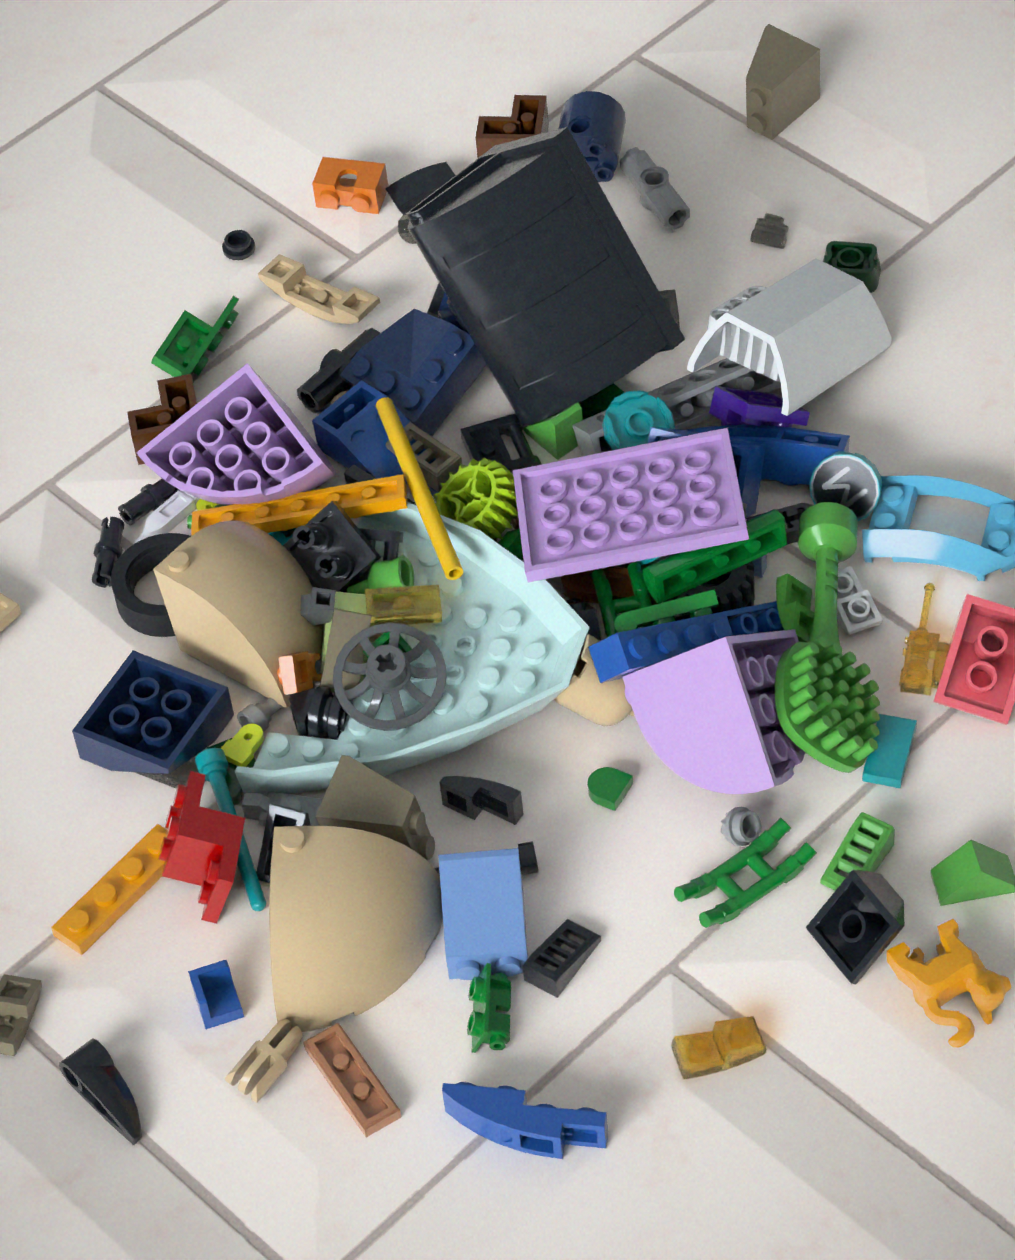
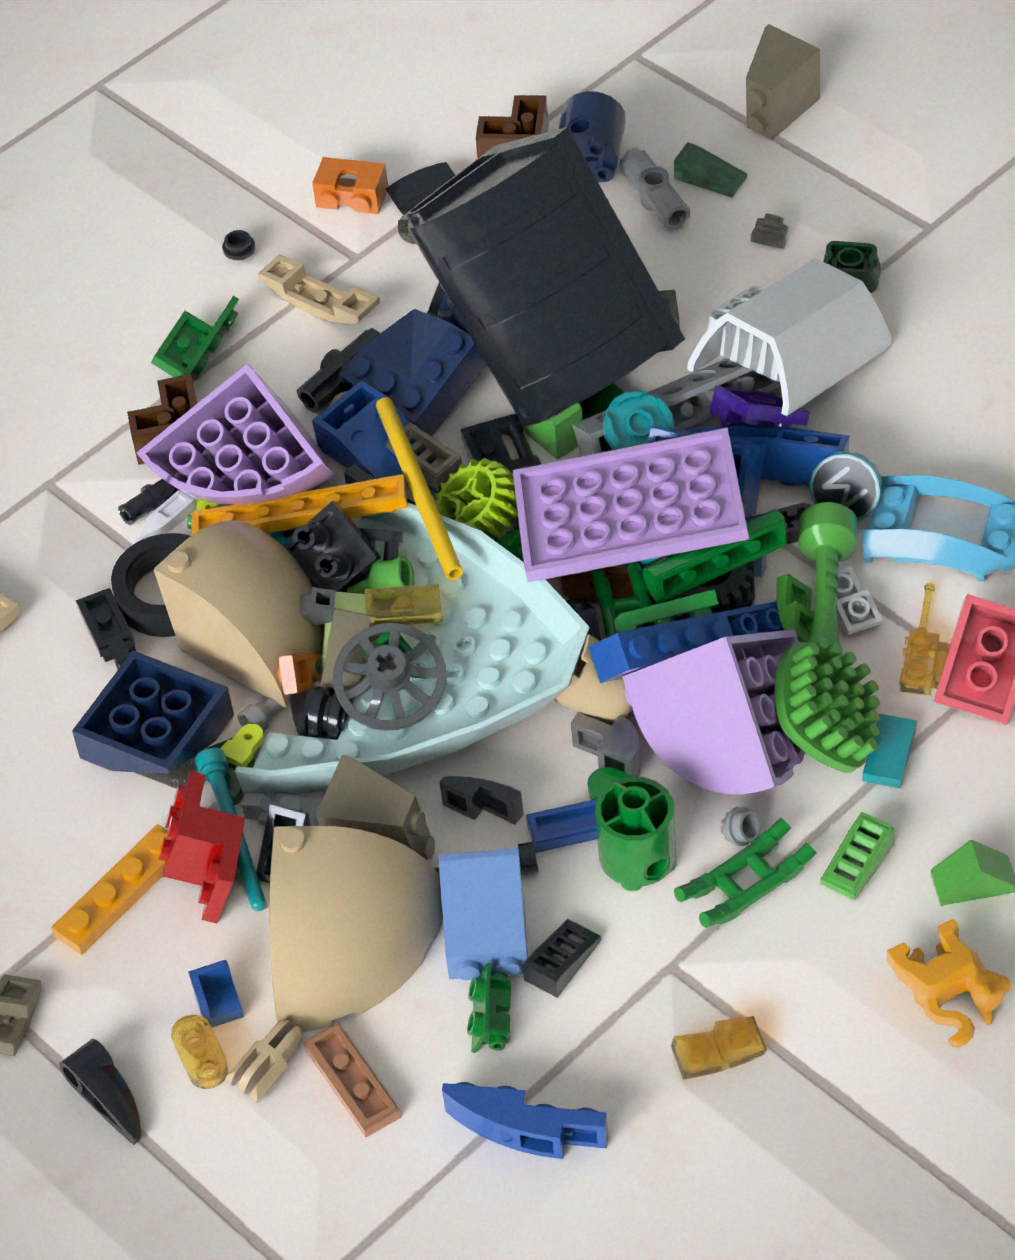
black pin [91,516,125,588] -> none
black slope [806,869,905,984] -> none
none -> black hinge [75,588,136,670]
none -> clear yellow plate [171,1015,229,1089]
none -> blue tile [526,799,597,853]
none -> flat silver brick [571,712,641,777]
none -> green cylinder [595,777,676,891]
none -> clear green slope [674,142,747,198]

